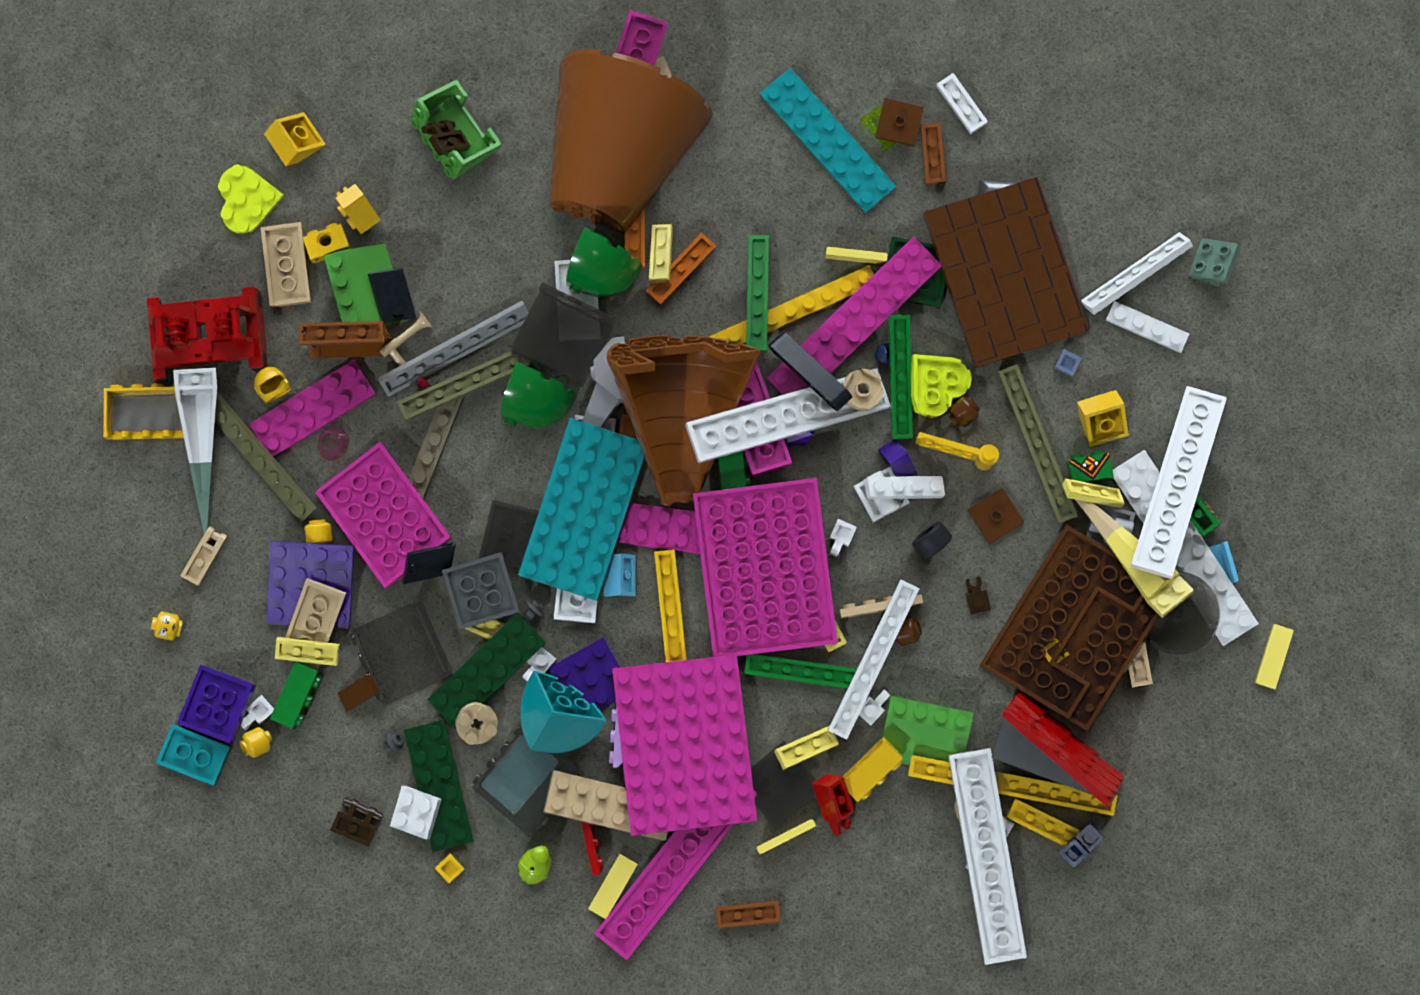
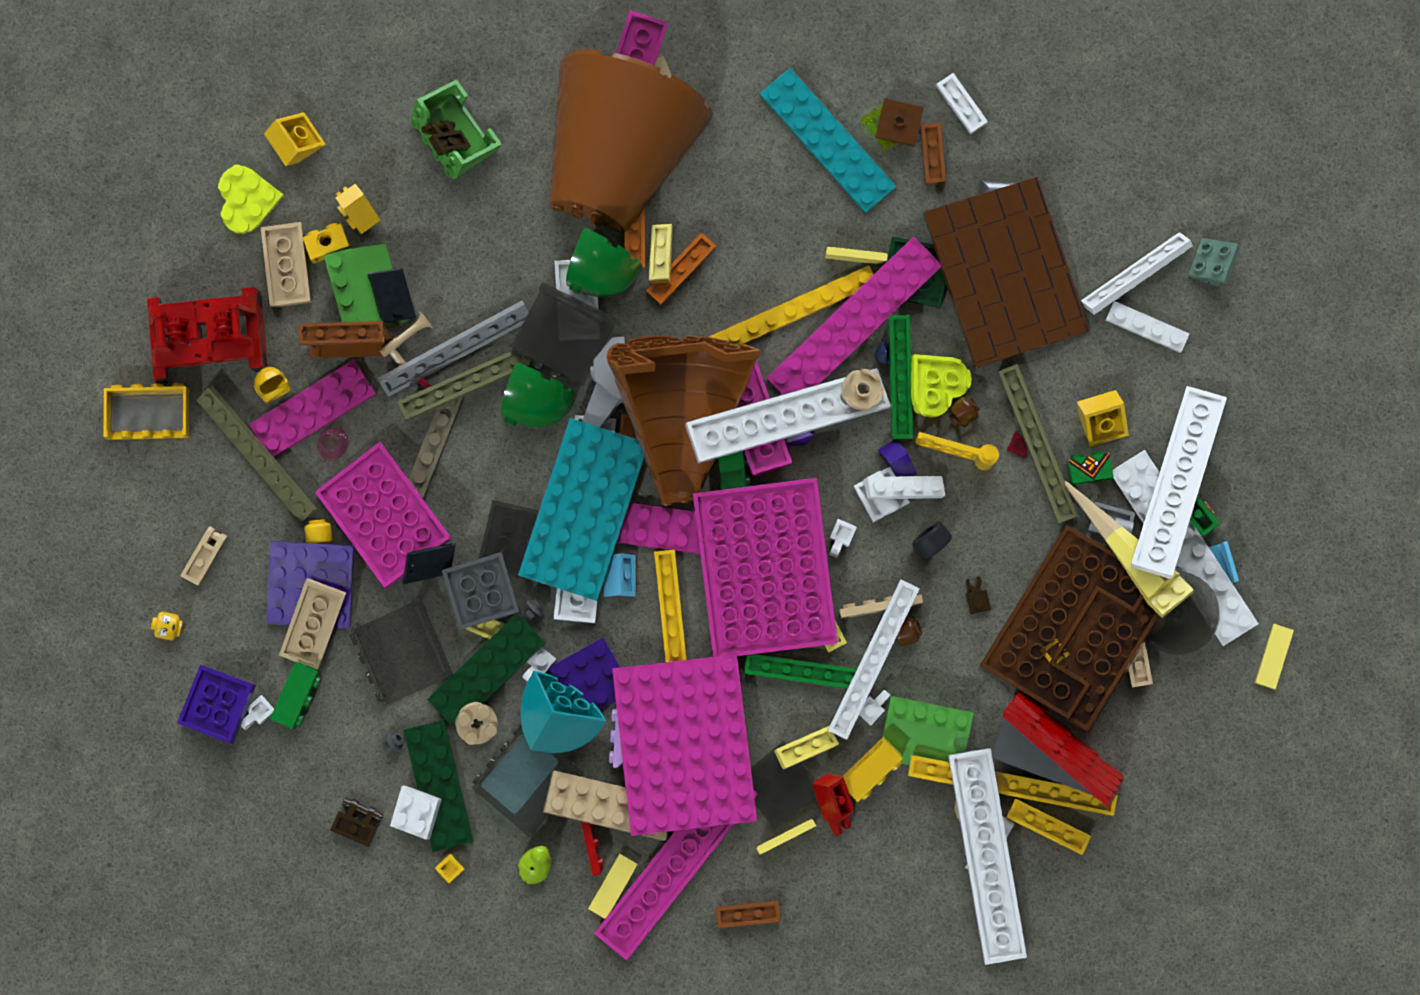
teal plate [156,724,231,786] -> none
white plate [173,368,217,534] -> none
yellow head [240,727,273,758] -> none
light yellow tile [275,637,340,666] -> none
reddish brown tile [338,674,379,712] -> none
green plate [746,235,769,353] -> none
black beam [768,331,853,412] -> none
reddish brown plate [967,488,1024,545] -> none
sand blue plate [1054,349,1082,377] -> none
dark blue slope [1059,822,1105,868] -> none
light yellow tile [1063,479,1125,508] -> none
none -> dark red tile [1006,432,1027,459]

